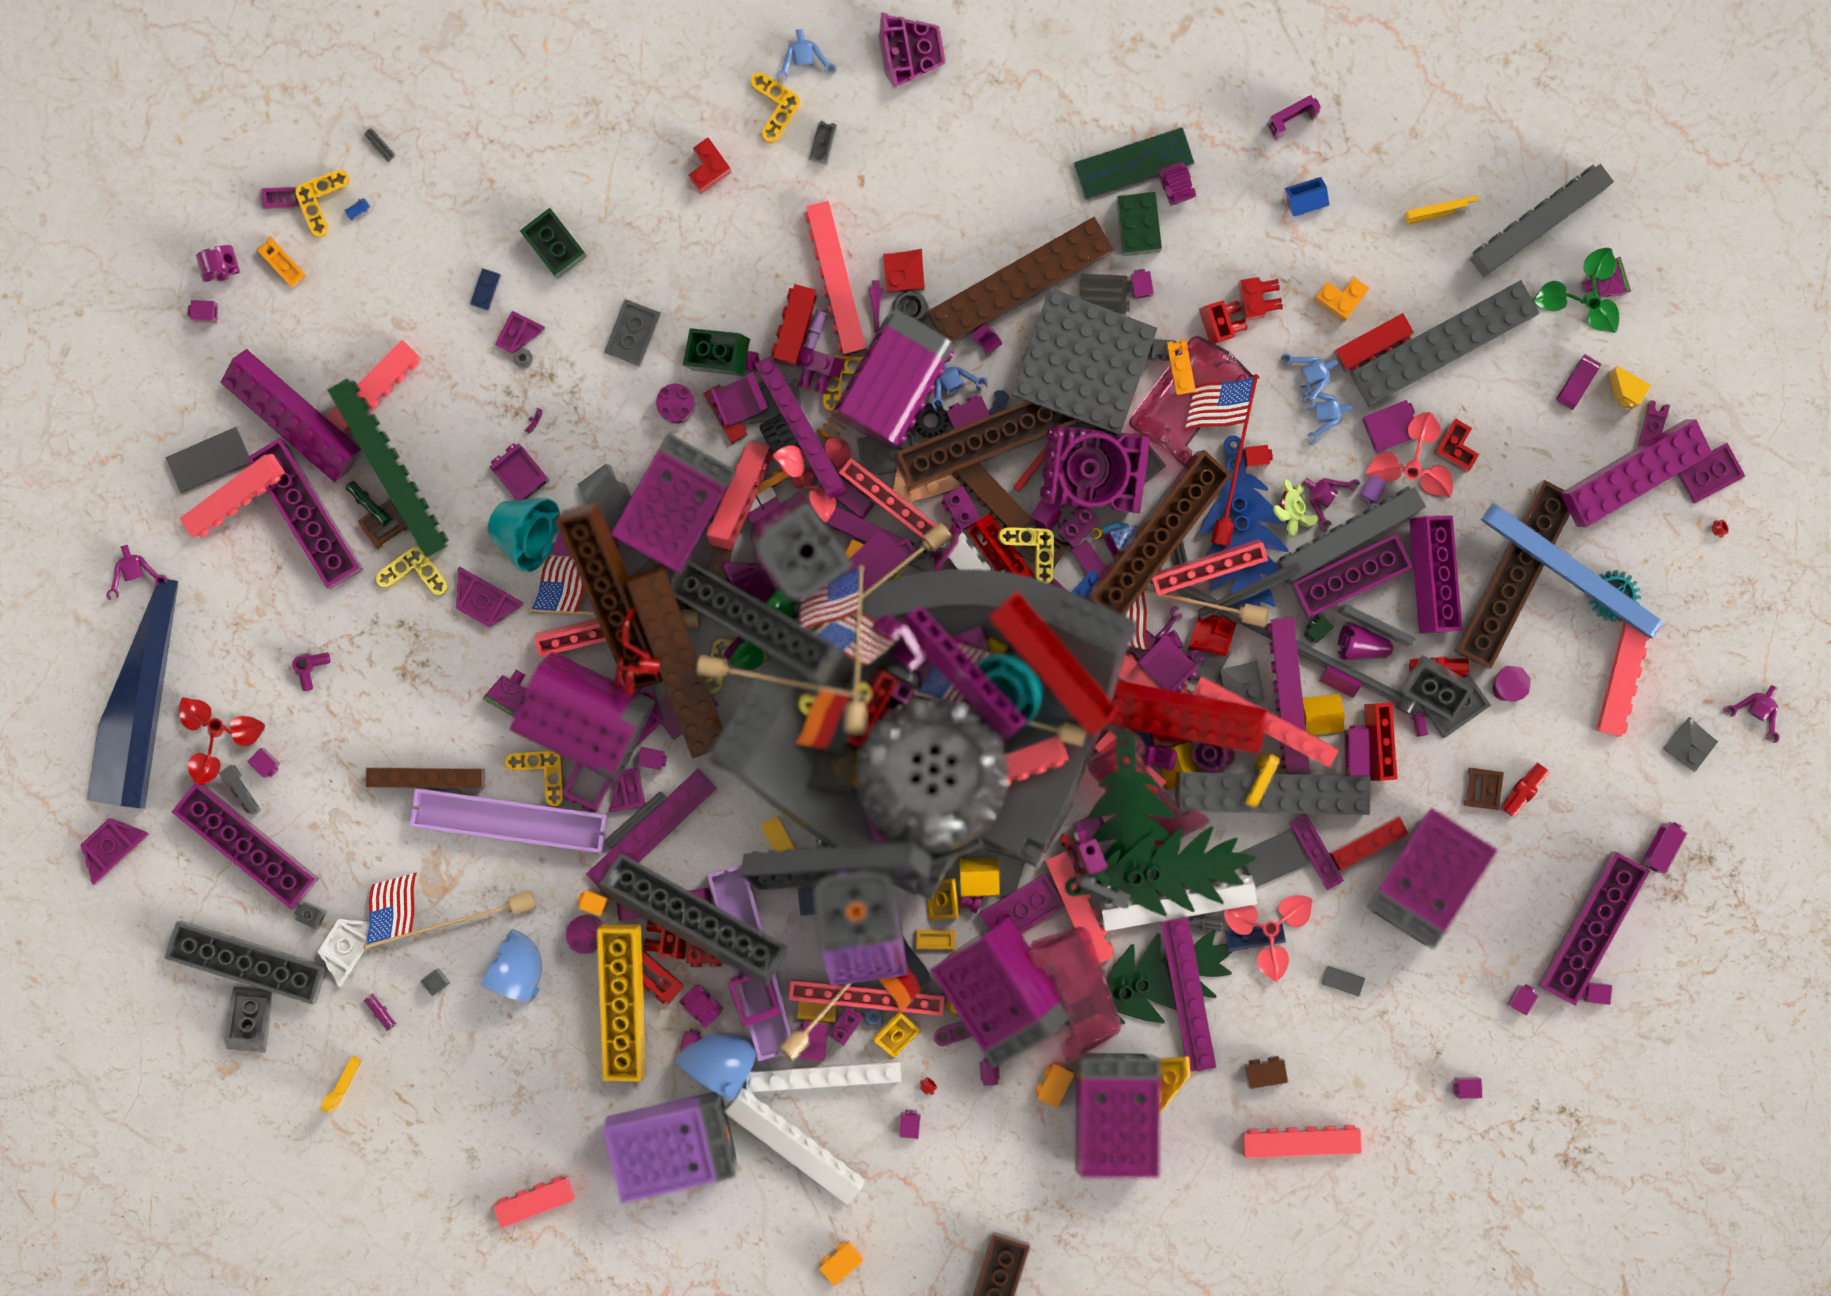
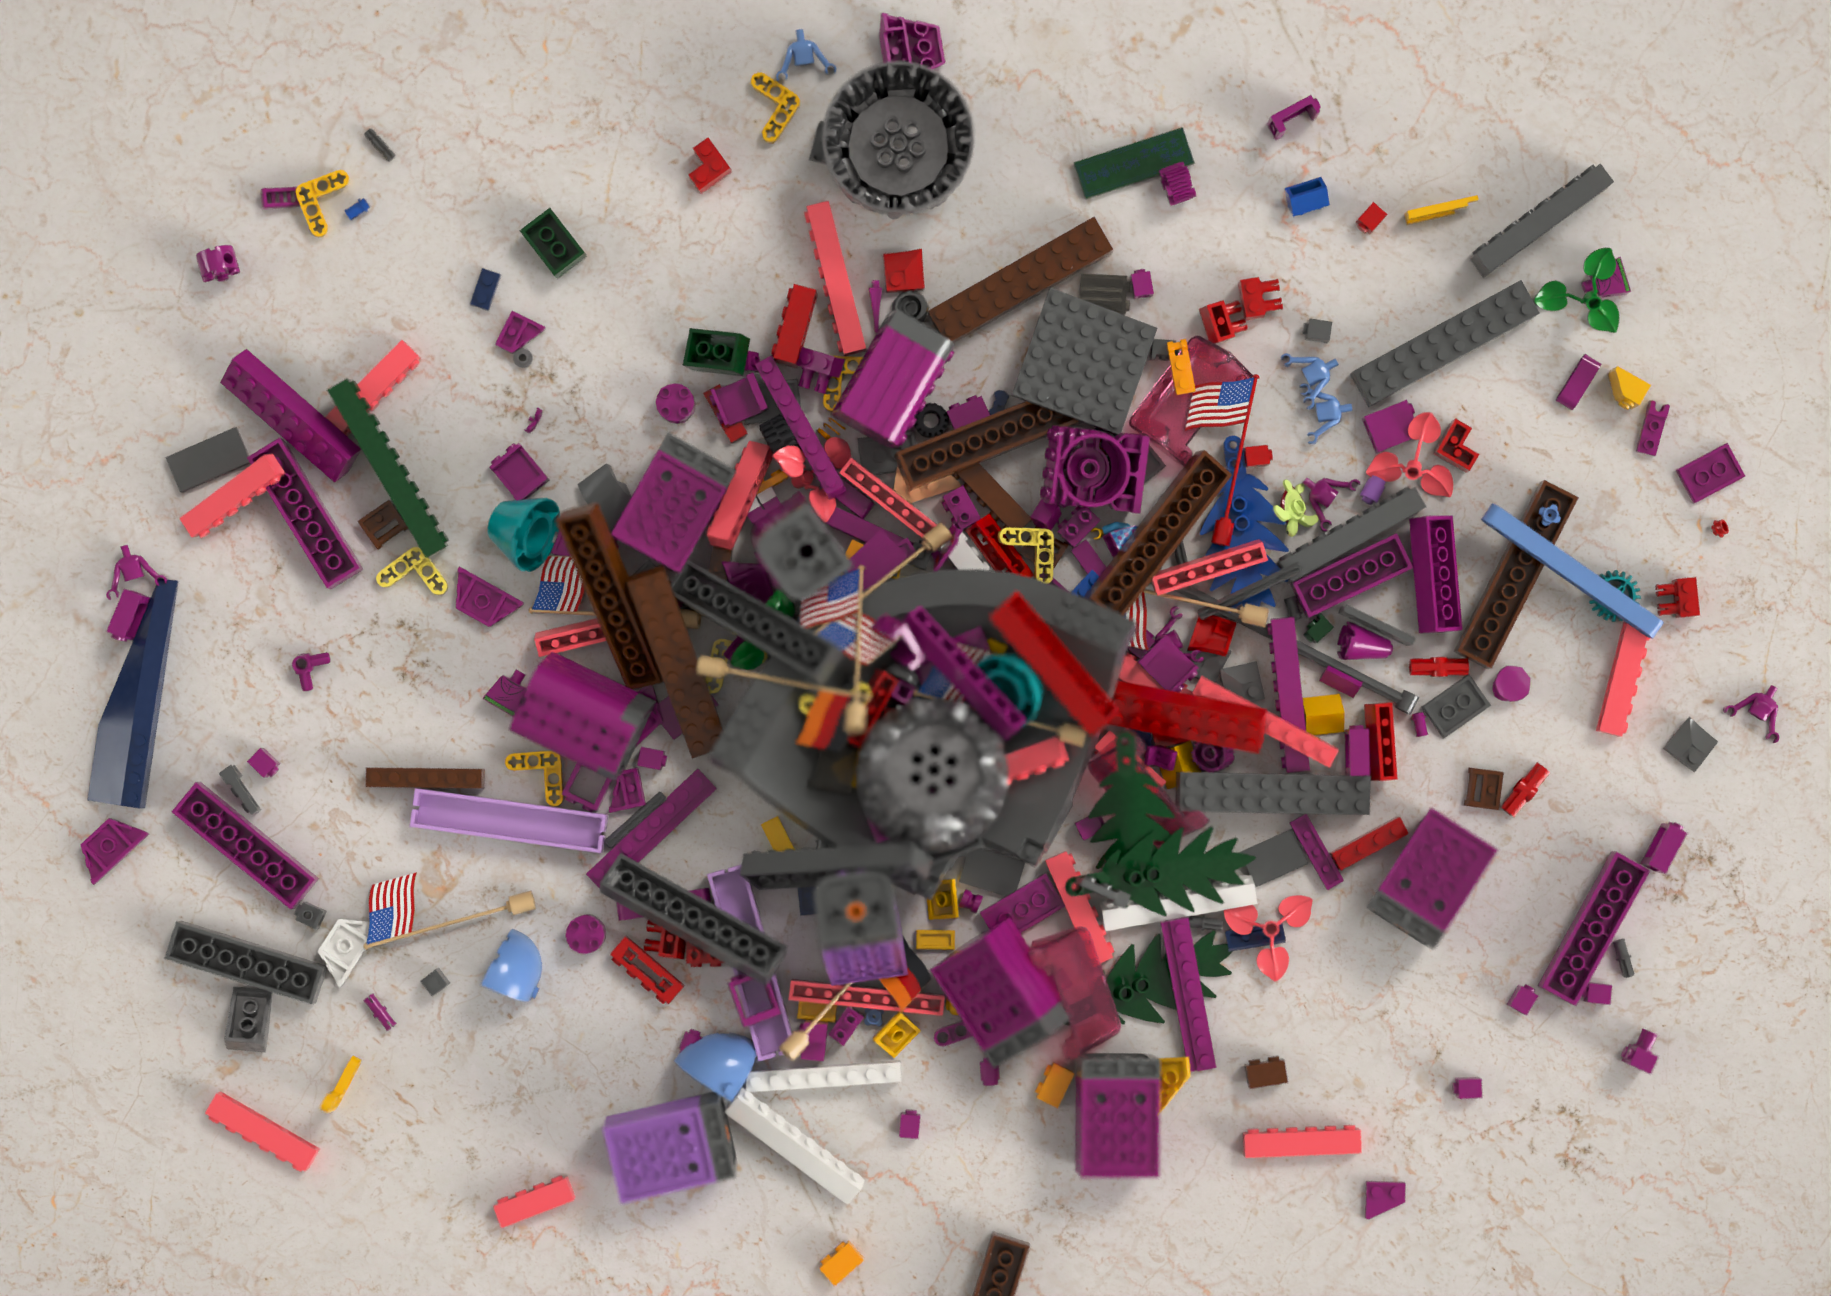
red plant [179,697,265,785] -> none
magenta brick [187,300,218,323] -> none
light orange plate [256,236,306,288] -> none
dark green pin [345,481,391,527] -> none
light orange brick [577,889,610,916] -> none
yellow brick [597,924,646,1082] -> none
dark grey tile [604,299,661,366] -> none
red plant [615,609,660,696] -> none
magenta brick [678,984,724,1029] -> none
lavender pin [803,310,827,350] -> none
red plate [920,1077,937,1095] -> none
medium blue piece [932,364,988,412] -> none
yellow slope [959,857,1000,897] -> none
magenta bracket [971,324,1003,354] -> none
red tile [1013,442,1049,492] -> none
red plate [1059,833,1077,851] -> none
magenta torso [1071,829,1108,875] -> none
dark green brick [1116,192,1162,256] -> none
yellow beam [1245,754,1279,808] -> none
light orange brick [1314,277,1369,322] -> none
dark grey tile [1322,966,1365,996] -> none
red brick [1334,313,1414,372] -> none
dark grey brick [1402,655,1474,721] -> none
magenta brick [1560,419,1712,527] -> none
none -> magenta window [106,589,151,642]
none -> coral brick [205,1091,320,1172]
none -> flat silver wheel [822,61,974,219]
none -> dark grey pin [1284,596,1303,620]
none -> dark grey brick [1302,318,1332,343]
none -> red brick [1356,202,1388,234]
none -> magenta wing [1365,1181,1406,1219]
none -> medium blue plate [1539,505,1561,526]
none -> dark grey axle [1613,939,1634,978]
none -> magenta brick [1621,1028,1659,1074]
none -> red brick [1655,577,1700,618]

